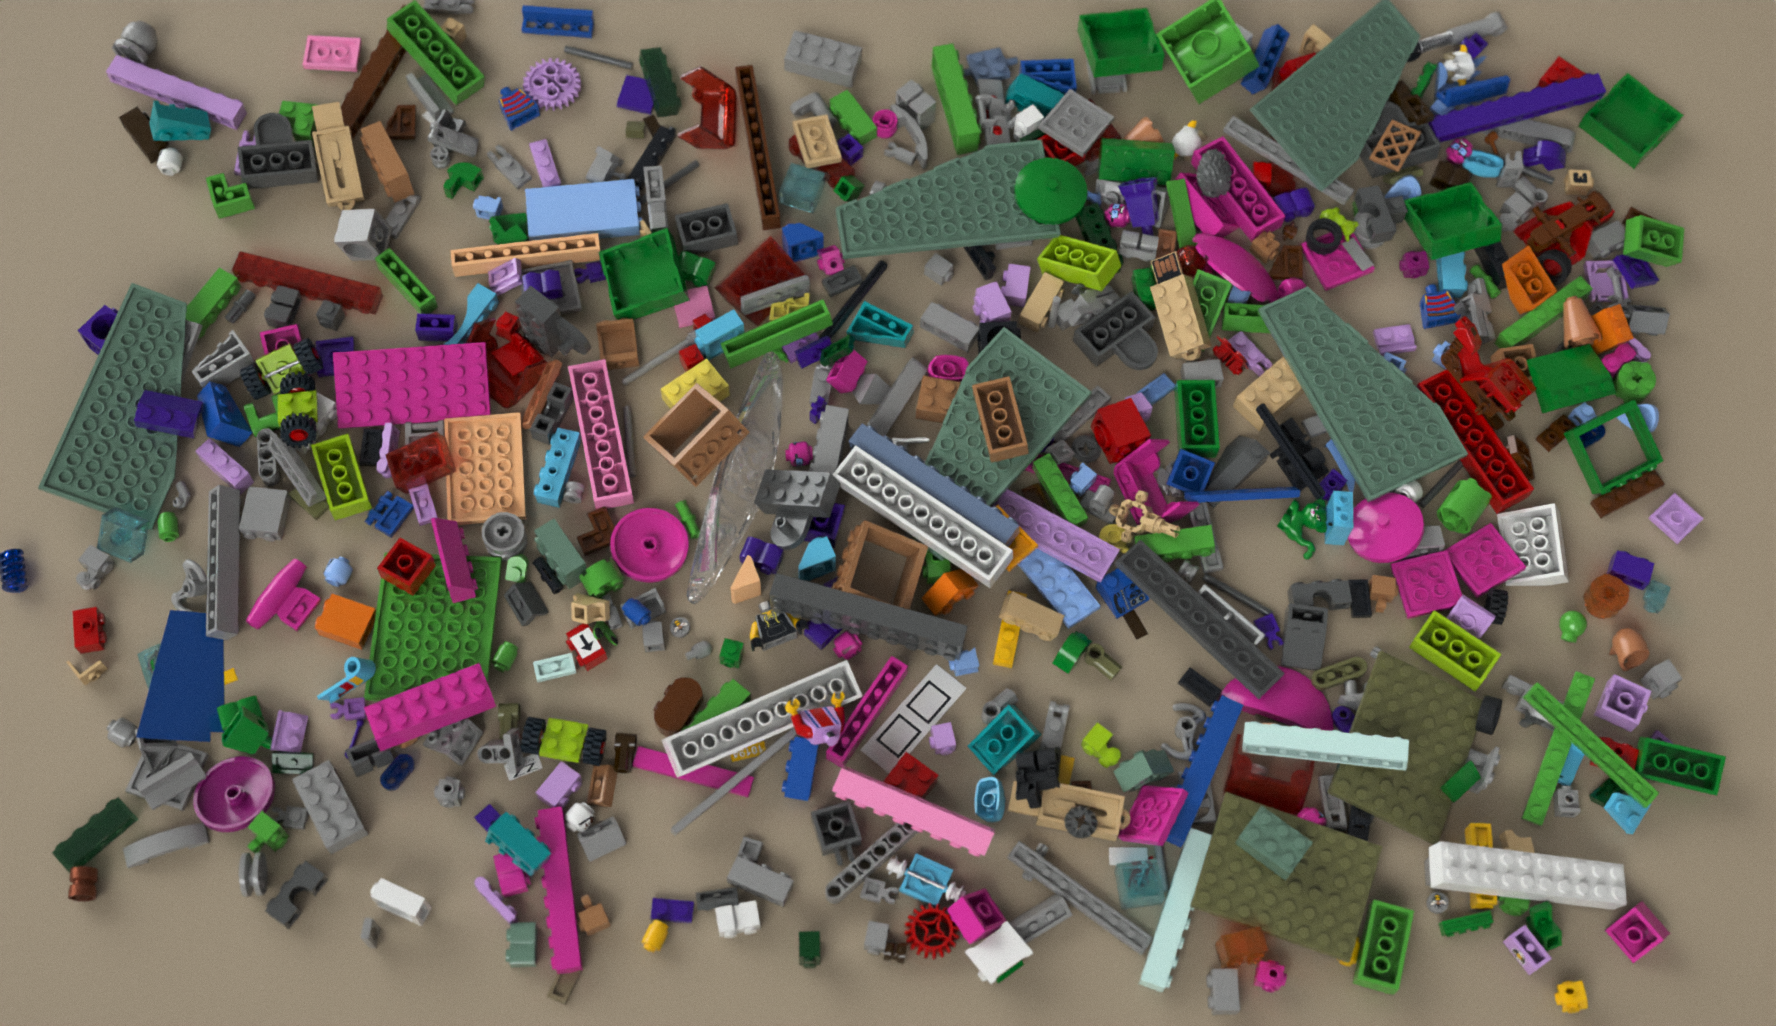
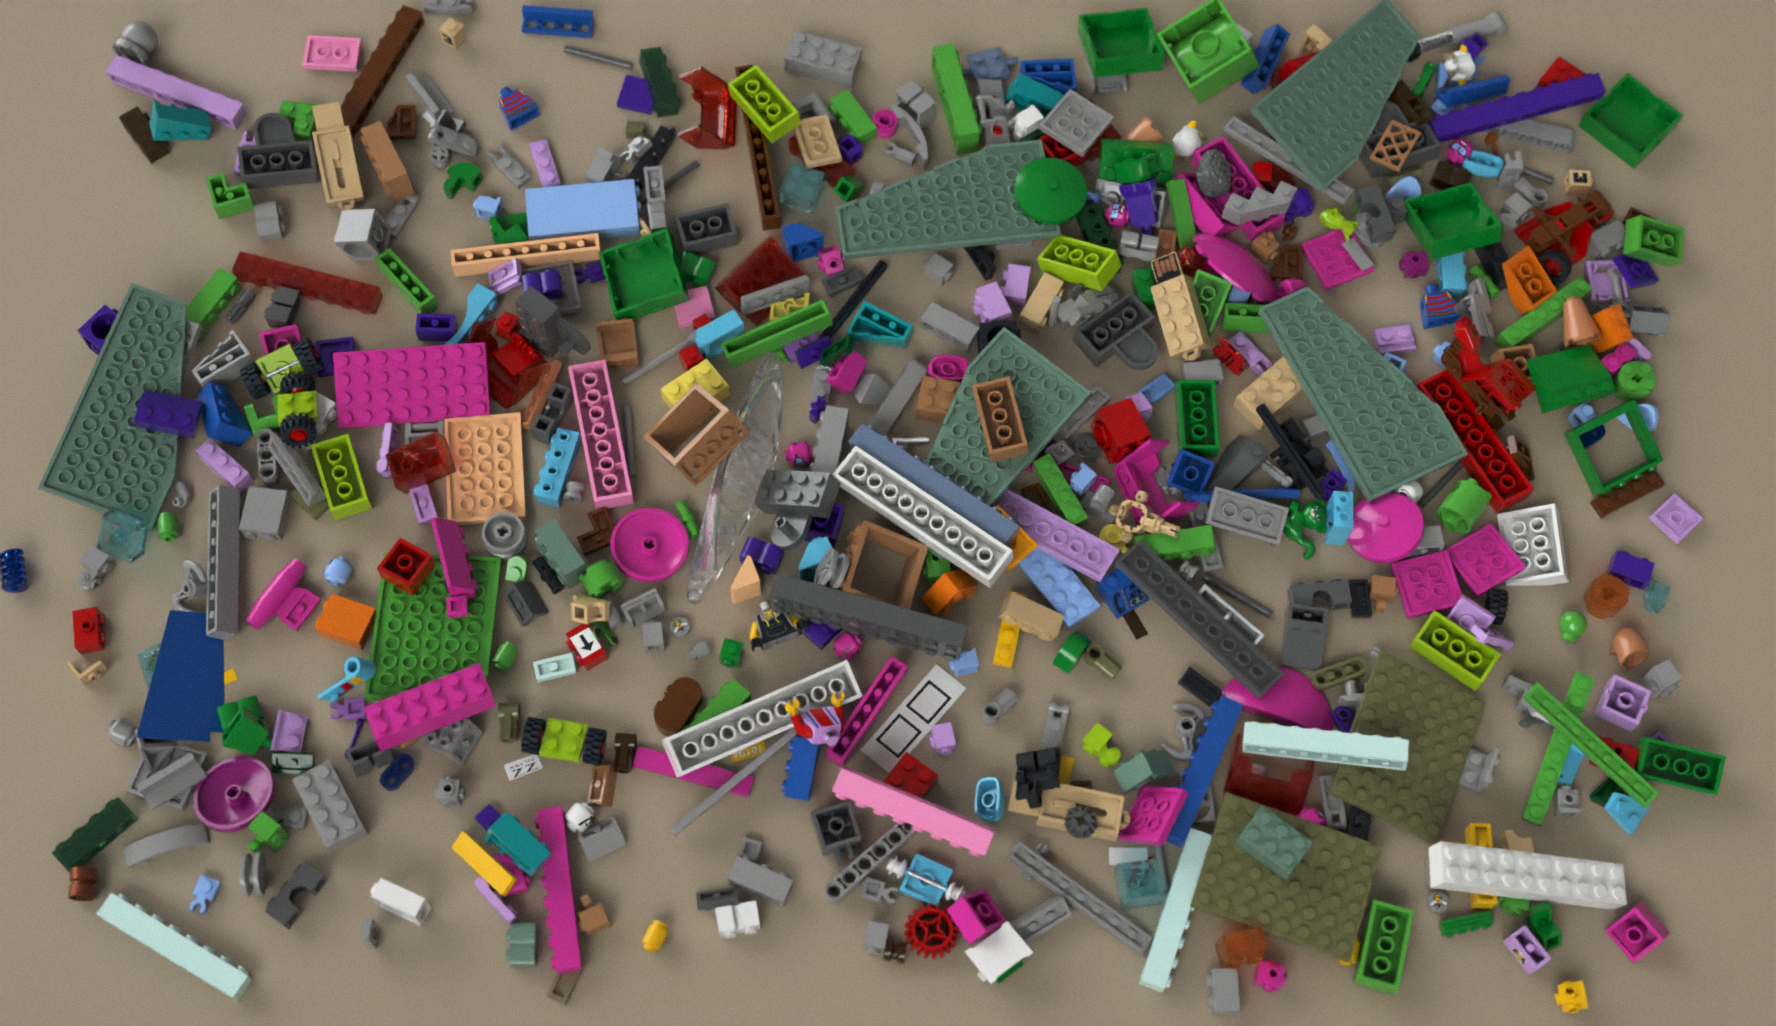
white head [157,147,183,176] -> none
dark grey brick [316,299,345,331] -> none
black plate [359,428,383,466] -> none
blue plate [364,491,414,538] -> none
bright green brick [387,0,485,106] -> none
light grey tile [477,728,525,774] -> none
lavender gear [523,58,581,111] -> none
lavender brick [536,761,582,808] -> none
blue brick [622,598,651,626] -> none
dark brown sticker [643,114,660,138] -> none
dark purple plate [650,898,694,923] -> none
dark green brick [799,931,820,969] -> none
teal slope [968,705,1042,775] -> none
dark purple plate [1253,613,1283,650] -> none
black tyre [1306,218,1342,255] -> none
green slope [1440,760,1481,803] -> none
black tyre [1476,695,1502,735] -> none
dark purple brick [1523,141,1566,171] -> none
reddish brown slope [1535,414,1577,452] -> none
none -> light aqua brick [96,893,252,1002]
none -> light blue plate [190,875,222,915]
none -> light grey brick [253,201,285,242]
none -> dark pink tile [446,595,468,618]
none -> yellow tile [451,831,517,896]
none -> light grey plate [620,134,653,165]
none -> lime brick [728,64,801,143]
none -> light grey wheel [814,548,849,590]
none -> green brick [1115,153,1159,183]
none -> light grey plate [1205,487,1289,546]
none -> light grey brick [1221,181,1298,225]
none -> light grey axle [1261,460,1294,488]
none -> lavender hinge [1470,625,1514,651]

